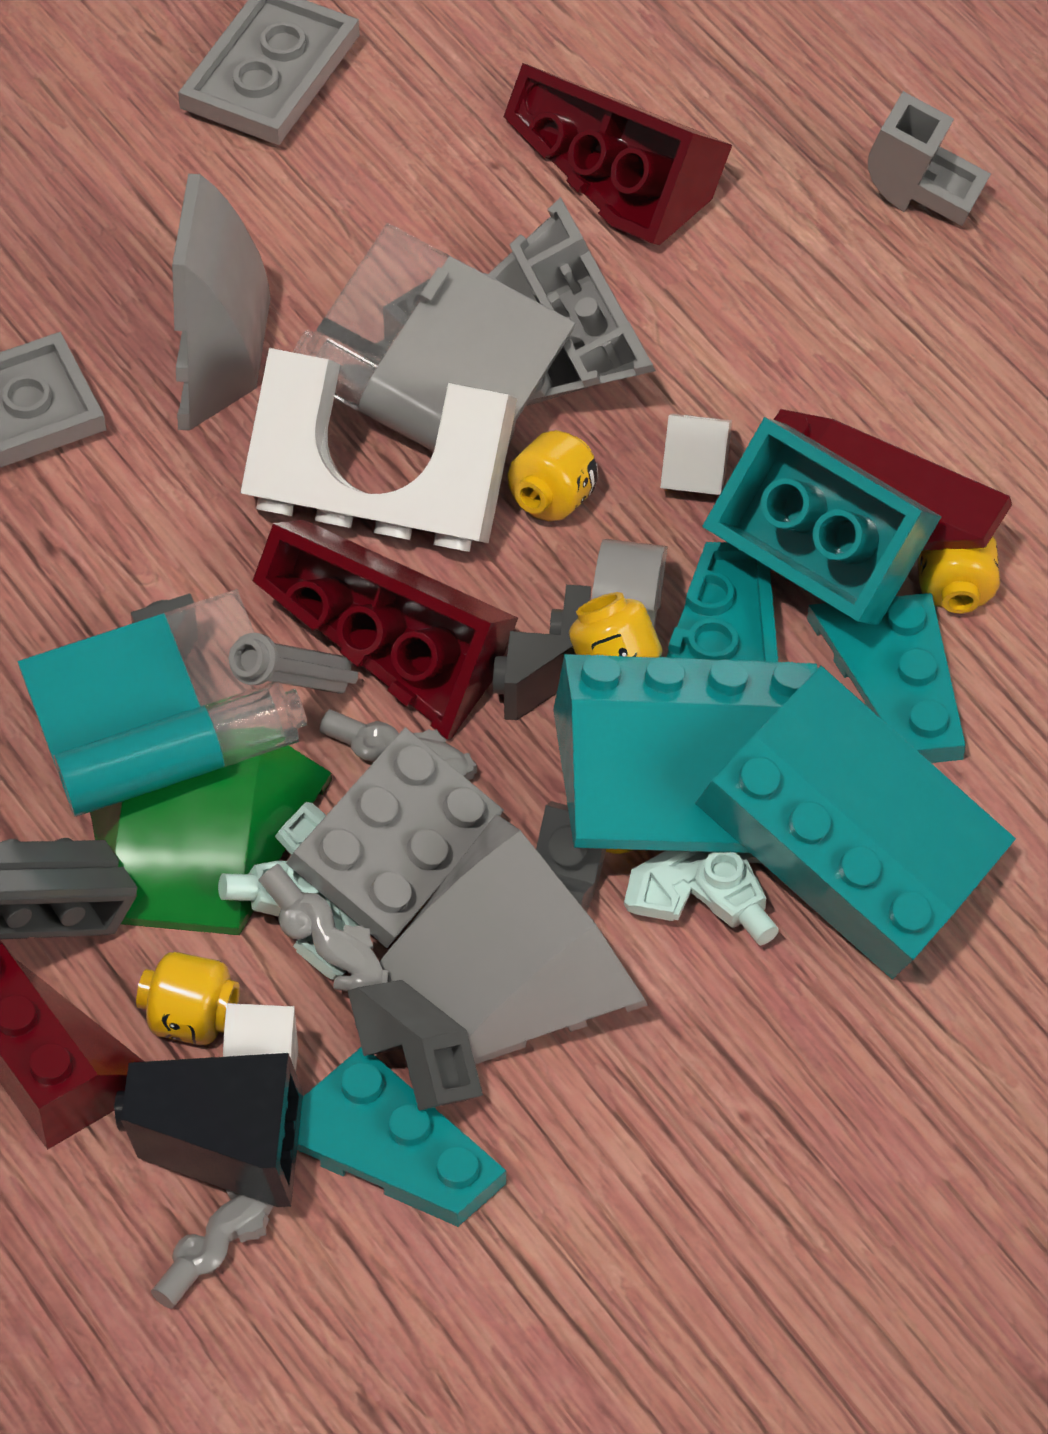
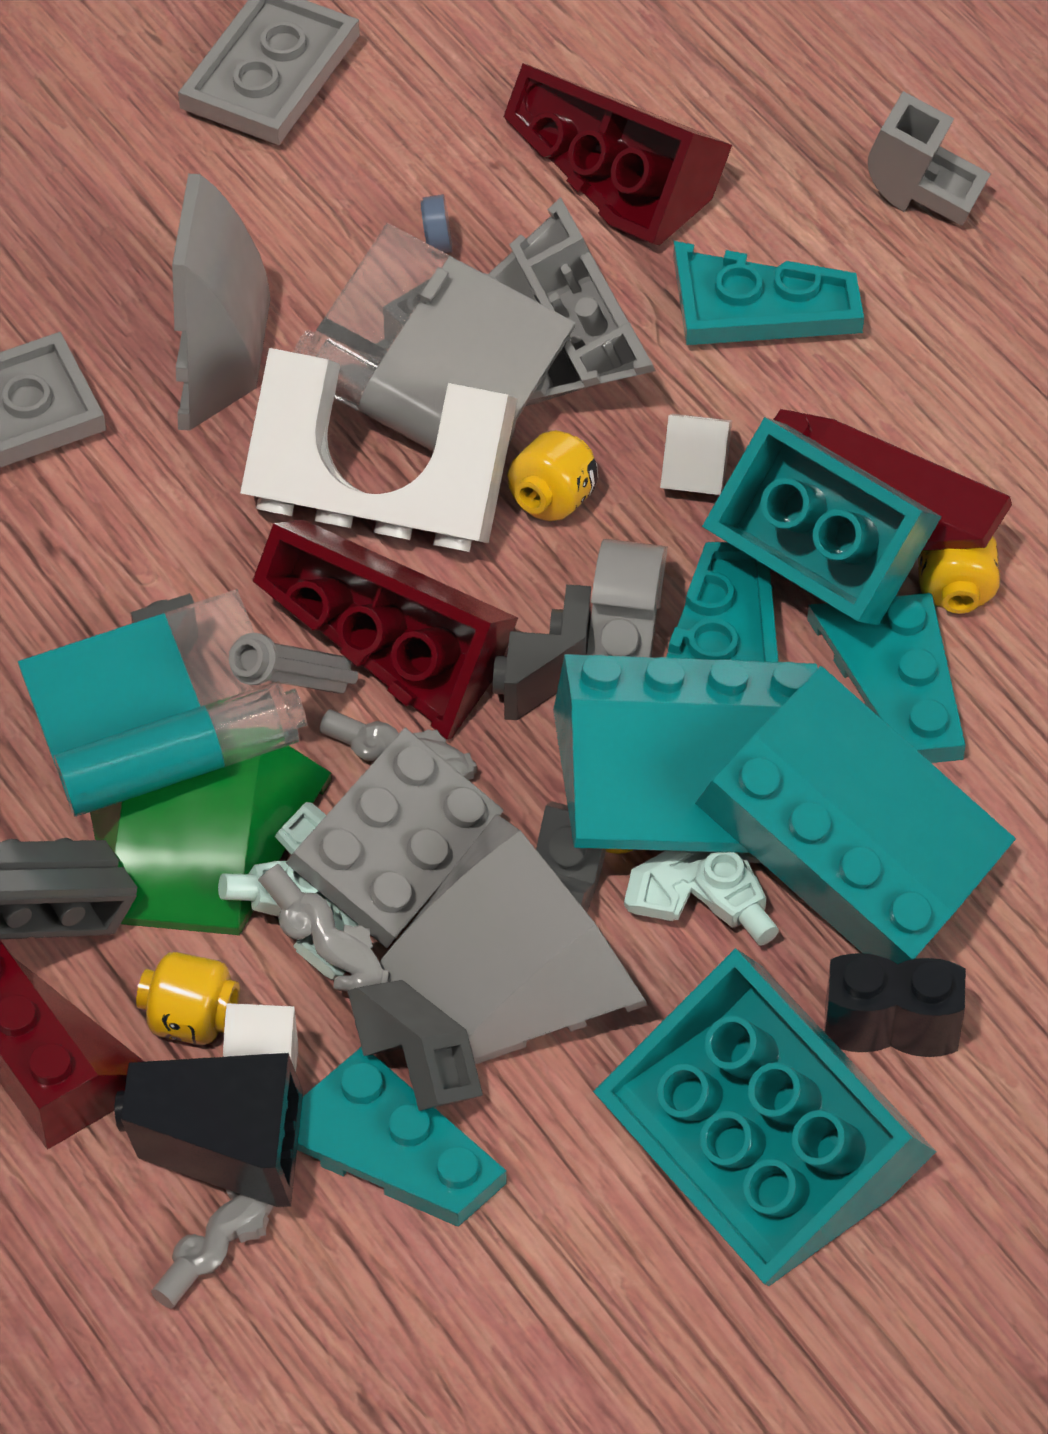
yellow head [569,592,662,658] -> none
none -> sand blue tile [421,194,453,255]
none -> teal slope [593,948,937,1286]
none -> teal wing [673,241,864,345]
none -> black brick [824,953,966,1057]

